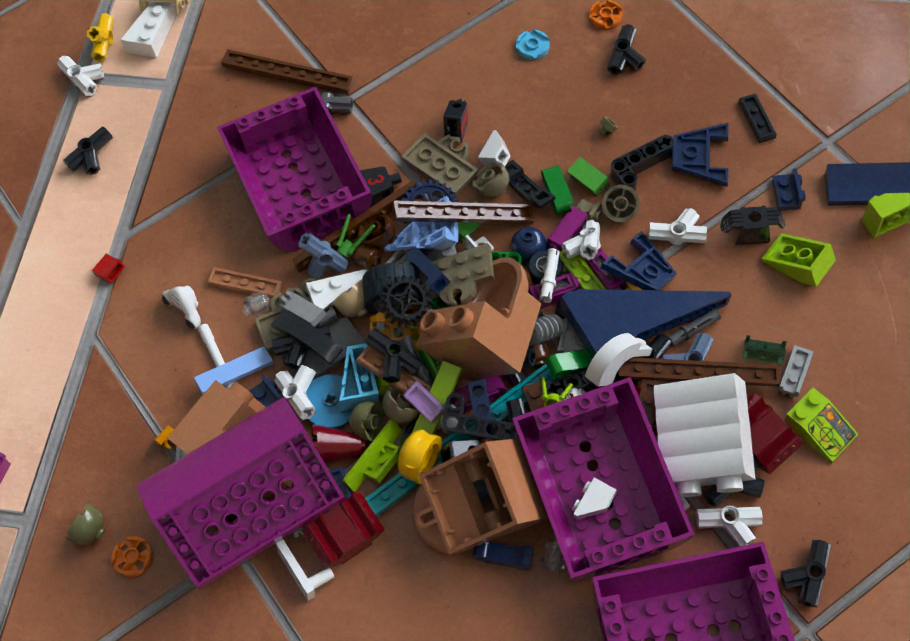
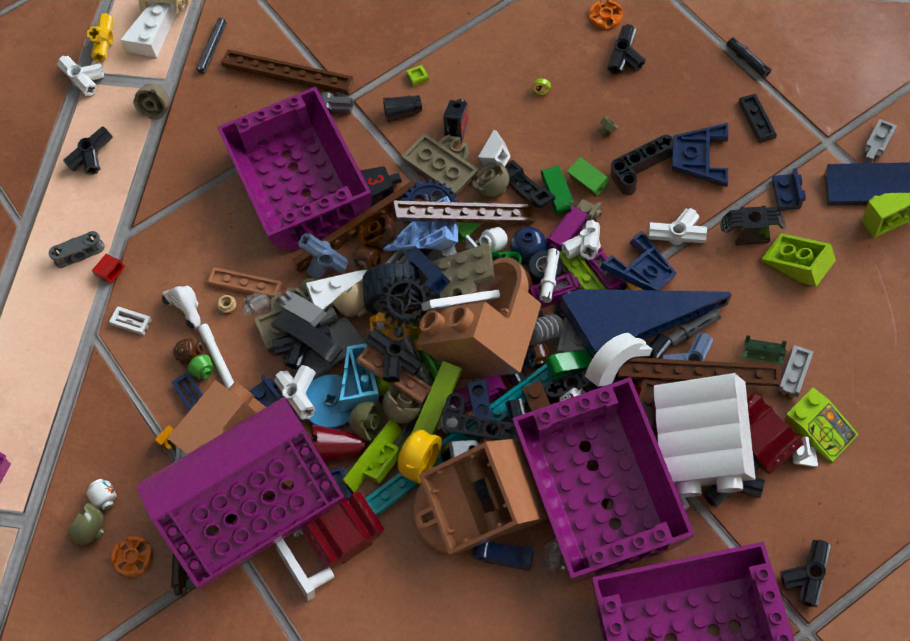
light blue tile [194,346,273,395] -> none
bright green plant [336,214,375,258] -> none
lavender tile [403,381,445,423] -> none
medium azure tile [516,30,550,60] -> none
lime plant [541,377,573,407] -> none
white slope [572,477,617,520] -> none
dark tan cylinder [602,184,640,222] -> none
white piece [696,505,763,547] -> none
none -> dark grey piece [48,231,105,268]
none -> white head [86,479,117,510]
none -> white tile [109,306,152,336]
none -> dark tan cylinder [133,84,169,119]
none -> dark blue tile [171,372,203,410]
none -> dark brown cylinder [171,553,187,595]
none -> reddish brown head [173,338,204,364]
none -> bright green cone [188,354,213,379]
none -> black axle [196,18,227,74]
none -> tan plate [218,295,237,313]
none -> black plant [383,95,422,122]
none -> lime tile [406,65,429,87]
none -> white tile [421,290,500,311]
none -> white head [480,227,508,252]
none -> tile [533,78,551,95]
none -> black pin [726,37,772,78]
none -> white bracket [792,437,818,468]
none -> light grey hinge [864,119,897,163]

